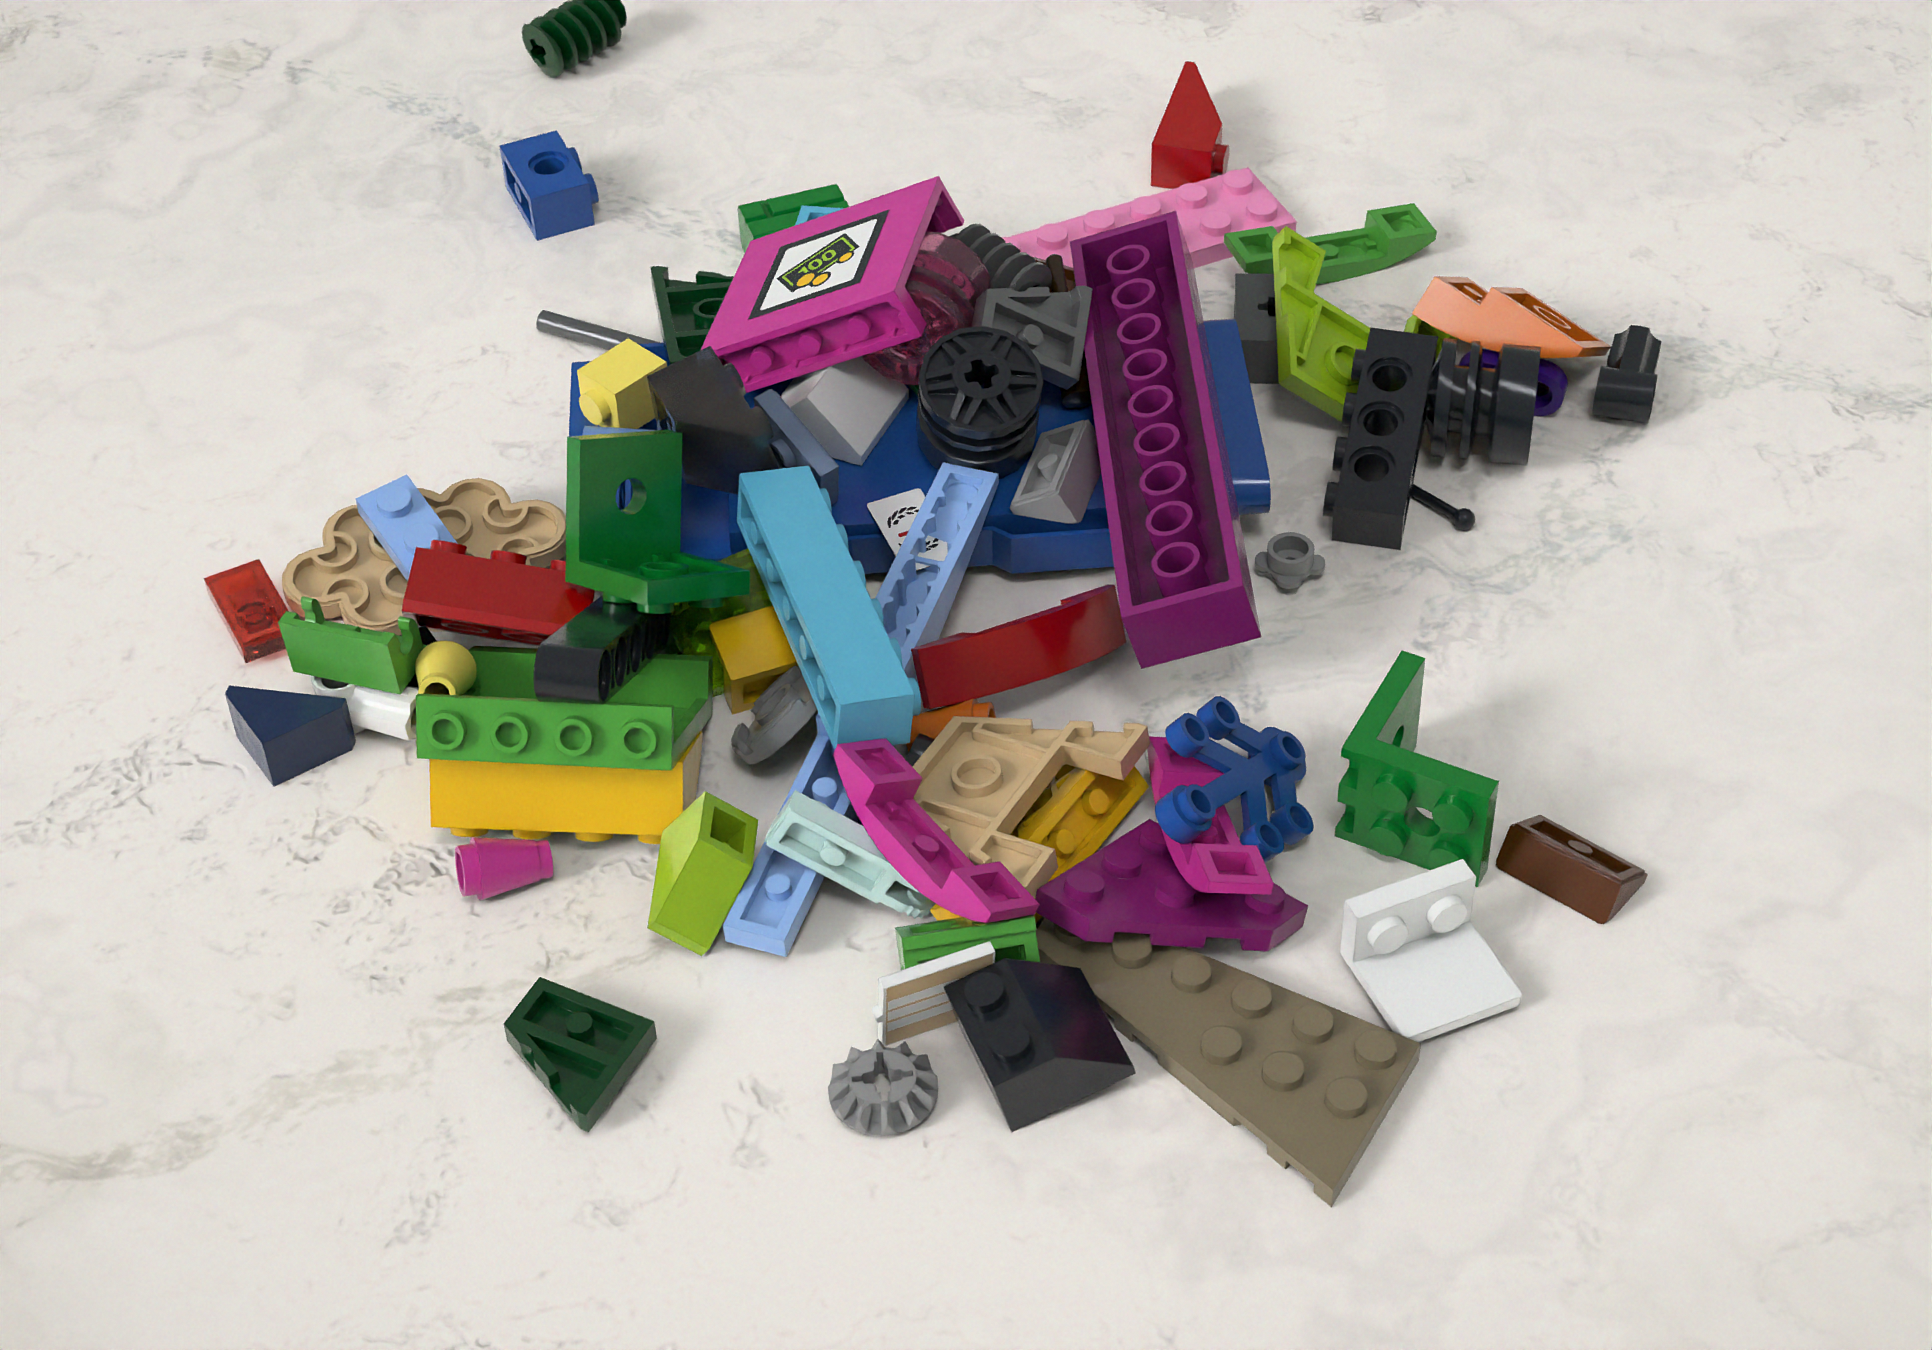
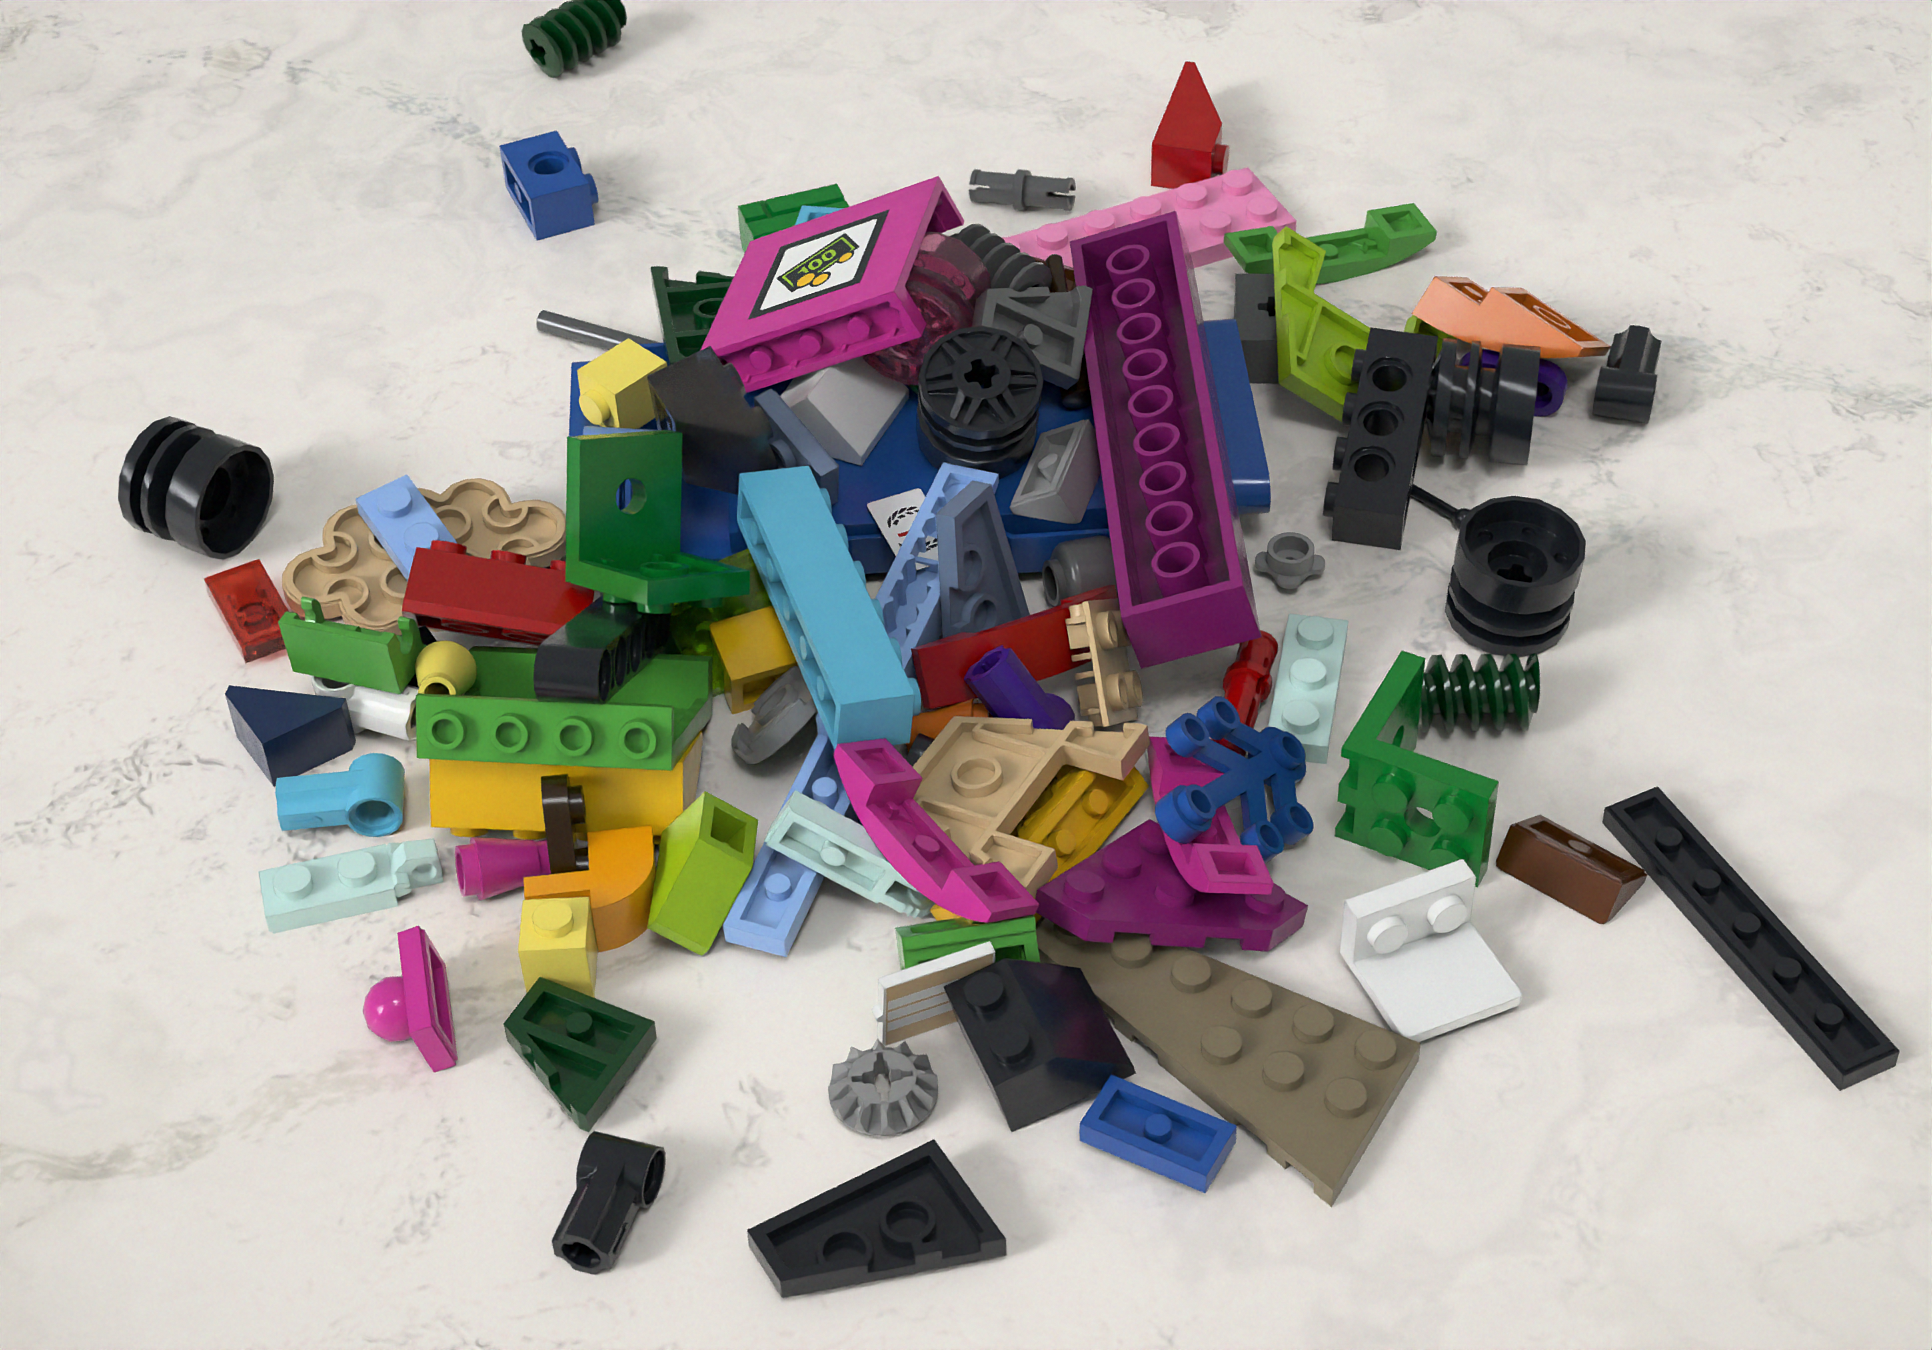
none -> black wheel [118,416,274,560]
none -> light aqua hinge [258,838,443,934]
none -> medium azure piece [275,753,405,837]
none -> dark pink tile [363,926,458,1072]
none -> light yellow brick [518,897,598,998]
none -> light orange brick [524,825,657,952]
none -> dark brown plate [541,773,589,874]
none -> black piece [551,1131,666,1275]
none -> black wing [747,1139,1007,1298]
none -> sand blue wing [936,481,1030,638]
none -> dark purple piece [964,645,1075,730]
none -> dark grey pin [969,169,1076,211]
none -> dark grey head [1042,535,1120,607]
none -> tan hinge [1065,598,1143,727]
none -> blue plate [1079,1075,1237,1193]
none -> red pin [1211,630,1278,757]
none -> light aqua plate [1268,614,1348,764]
none -> dark green piece [1419,653,1540,732]
none -> black wheel [1445,496,1586,657]
none -> black tile [1602,786,1900,1091]

